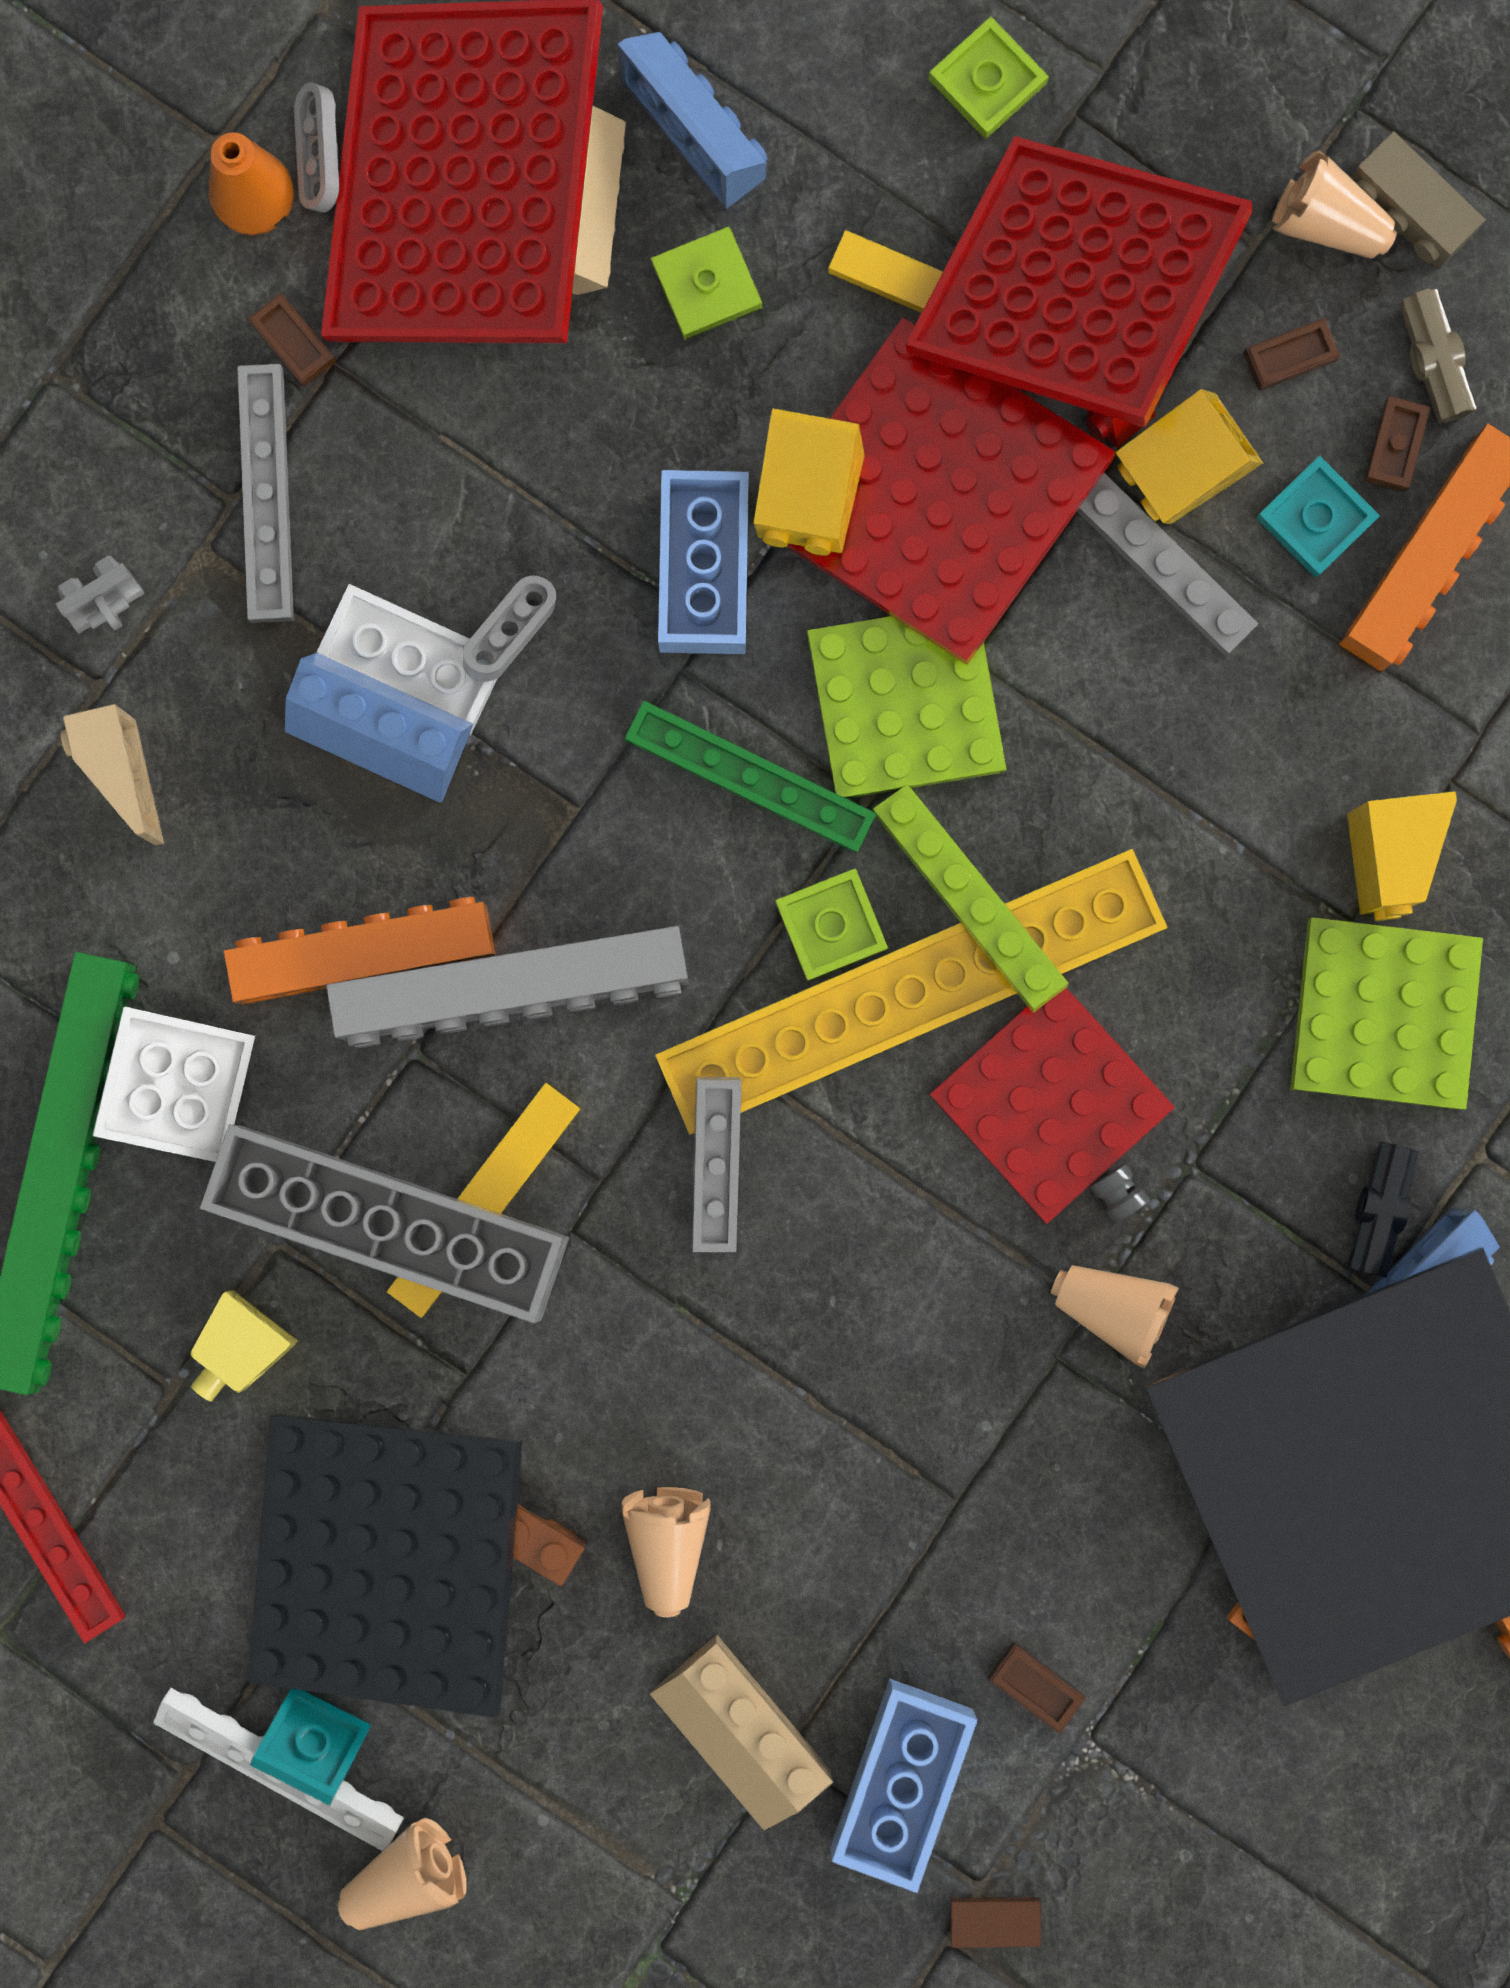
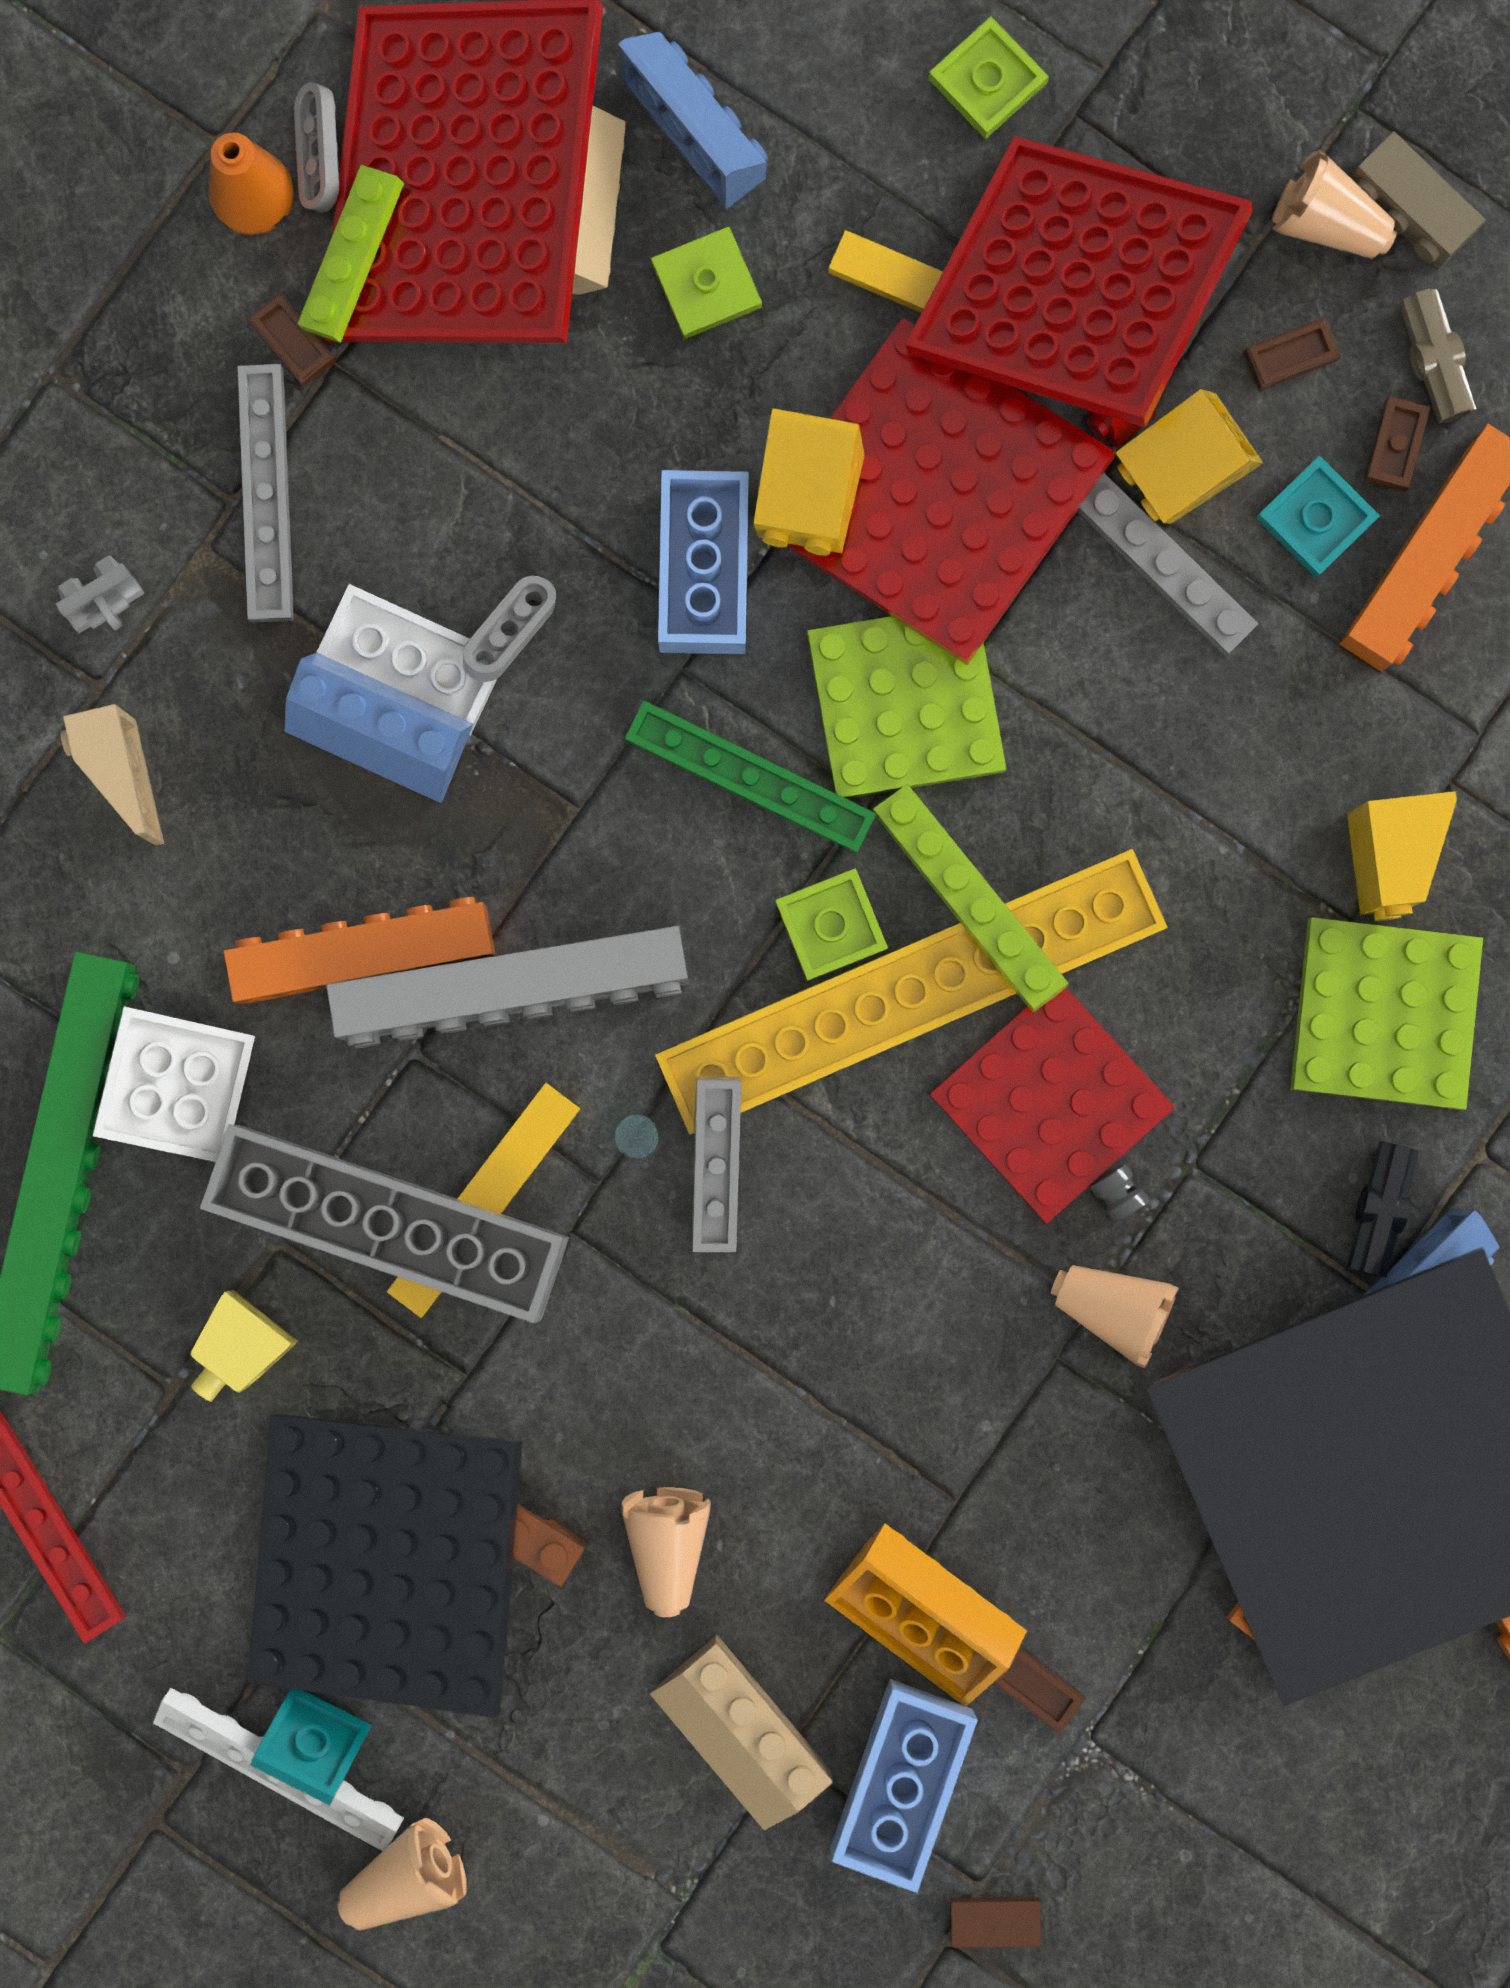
none -> lime plate [297,165,404,343]
none -> clear light blue plate [615,1115,659,1158]
none -> light orange slope [824,1524,1027,1706]

